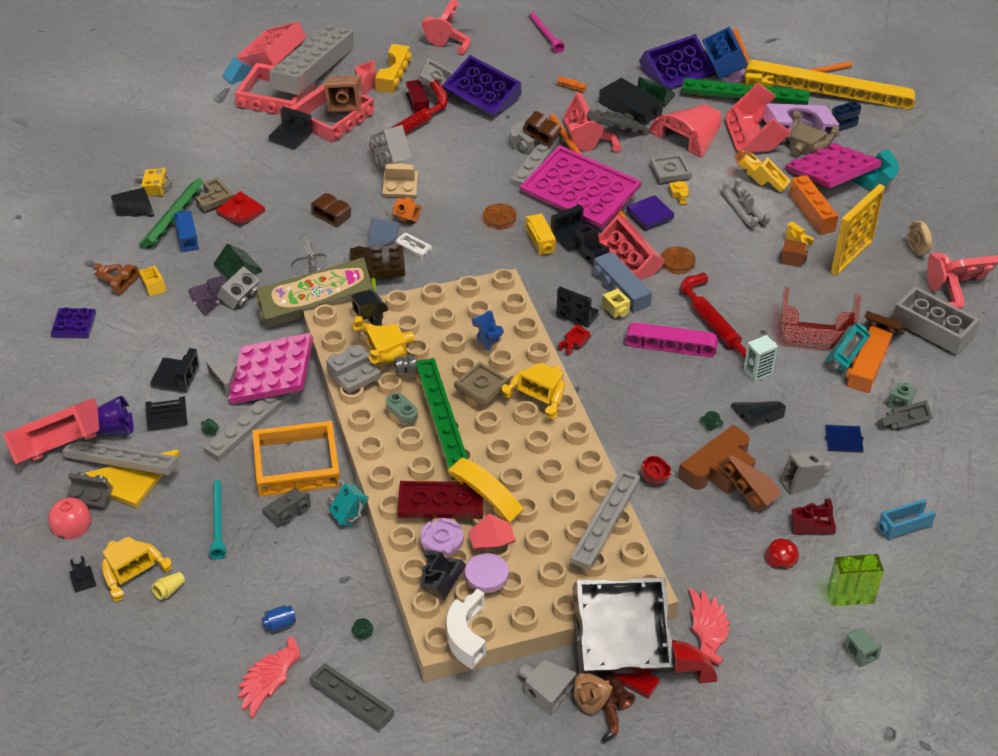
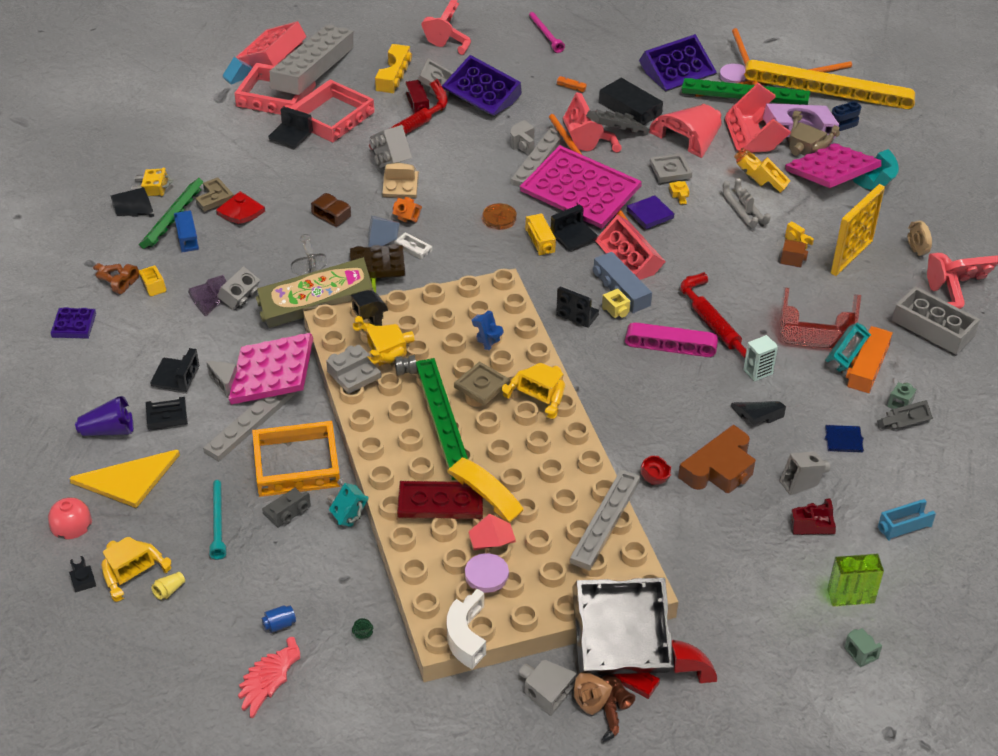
coral windscreen [3,398,99,464] -> none
light grey plate [62,440,179,475] -> none
dark grey bracket [66,472,113,510] -> none
clear green plate [200,418,219,436] -> none
clear green slope [213,244,262,281] -> none
dark grey plate [309,663,394,731] -> none
nougat slope [324,75,363,112] -> none
coral slope [355,59,376,95] -> none
sand green plate [386,393,418,424] -> none
black slope [420,550,466,600] -> none
lavender tile [421,518,464,556] -> none
reddish brown brick [523,111,562,147] -> none
red plate [558,324,591,355] -> none
black brick [574,225,610,261] -> none
clear green slope [637,77,675,108] -> none
clear orange tile [661,246,696,274] -> none
coral animal [689,588,730,666] -> none
clear green plate [700,411,723,431] -> none
blue brick [702,26,748,79] -> none
dark orange slope [718,455,782,512] -> none
yellow plate [746,73,774,87] -> none
red hair [764,538,800,570] -> none
orange brick [789,175,838,235] -> none
reddish brown tile [864,311,907,336] -> none

